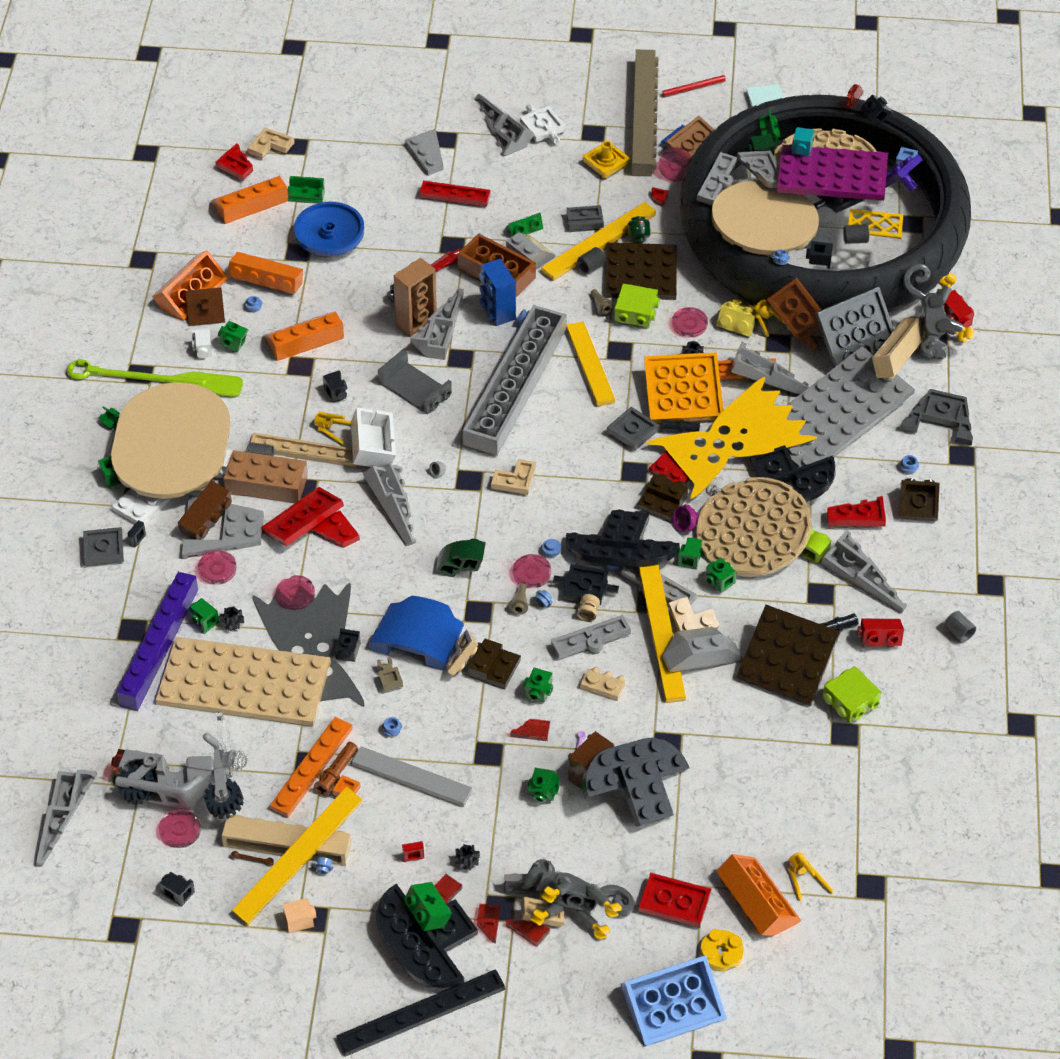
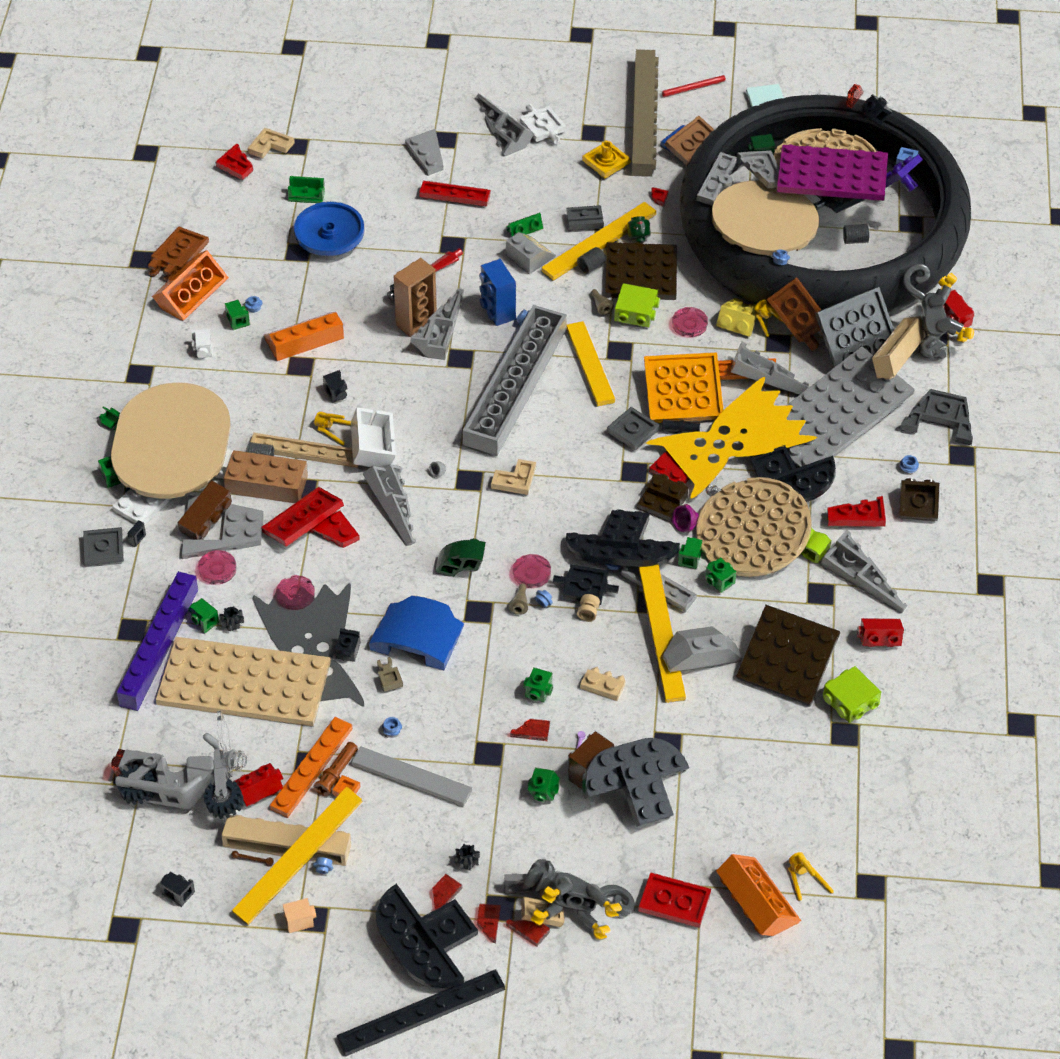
light grey wedge [36,770,97,866] -> none
lime piece [67,359,243,397] -> none
clear pink tile [159,809,201,848] -> none
reddish brown piece [186,287,225,326] -> none
orange slope [211,176,288,224] -> none
green brick [218,321,248,352] -> none
orange brick [228,251,303,294] -> none
dark grey panel [378,350,452,414] -> none
red tile [402,841,424,862] -> none
green brick [403,882,452,931] -> none
tan plate [445,629,478,676] -> none
dark orange brick [458,233,536,297] -> none
dark brown plate [466,638,521,690] -> none
medium blue plate [542,539,561,557] -> none
light grey hinge [551,615,631,659] -> none
light blue slope [620,955,727,1046] -> none
clear pink tile [659,147,692,181] -> none
tan plate [668,597,719,631] -> none
black gear [682,341,704,354] -> none
yellow plate [700,929,744,972] -> none
green hinge [759,109,781,145] -> none
teal brick [792,127,814,156] -> none
black brick [806,241,833,269] -> none
black pin [819,613,859,632] -> none
yellow window [848,209,903,239] -> none
dark grey piece [944,611,976,642] -> none
none -> dark orange tile [148,226,209,282]
none -> green brick [225,300,250,330]
none -> red brick [234,763,283,807]

